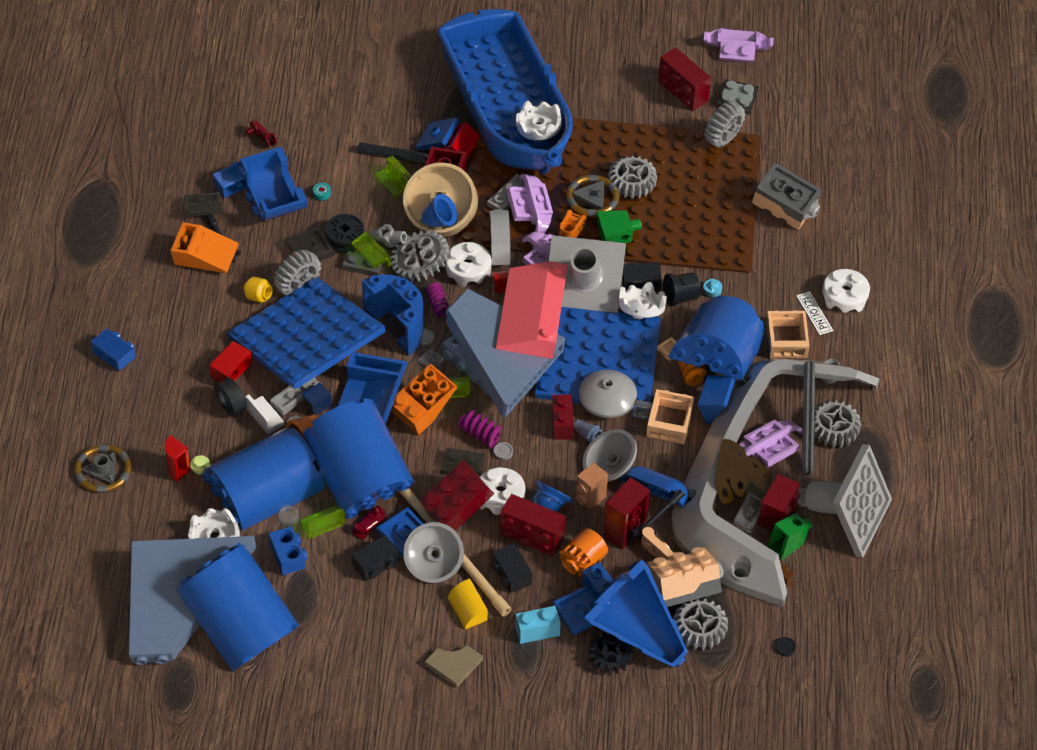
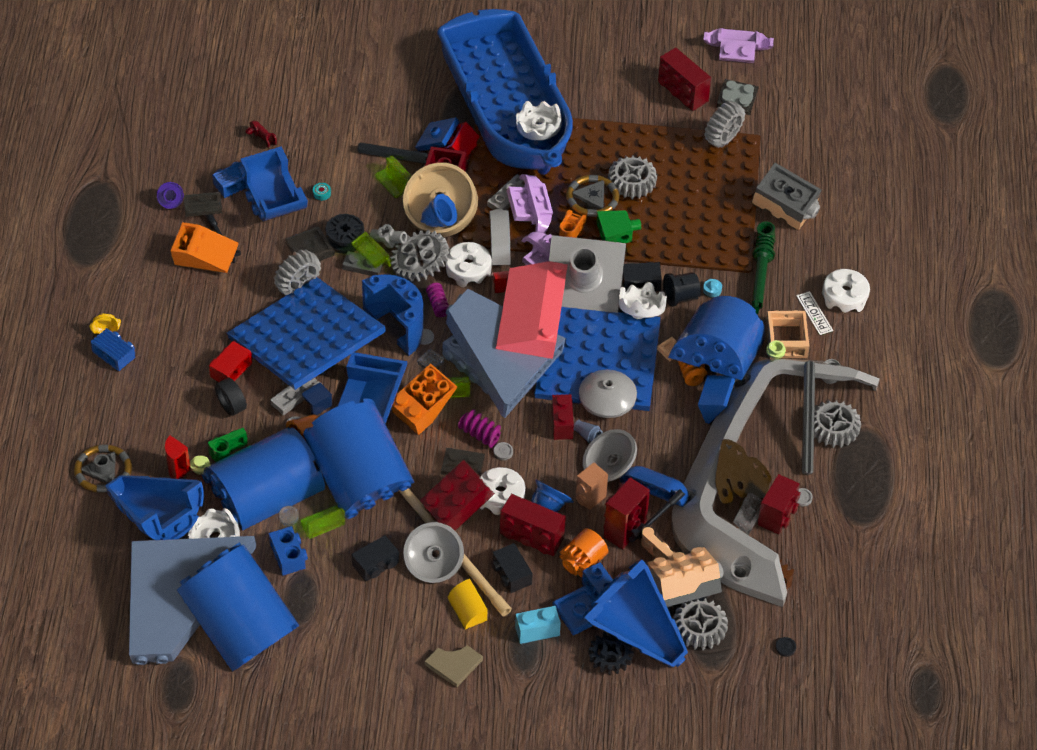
yellow head [243,277,273,303] -> none
white panel [245,394,284,434] -> none
dark red piece [352,505,386,540] -> none
blue plate [376,507,424,557] -> none
clear tile [632,399,653,420] -> none
light nougat window [646,389,694,444] -> none
lavender plate [737,420,803,467] -> none
green torso [767,514,812,560] -> none
light grey piece [805,444,892,558] -> none
none -> yellow piece [89,313,121,334]
none -> blue cone [105,475,204,540]
none -> dark purple plate [156,182,184,209]
none -> green plate [208,428,248,462]
none -> dark green piece [752,221,776,314]
none -> yellowish green plate [766,340,786,359]

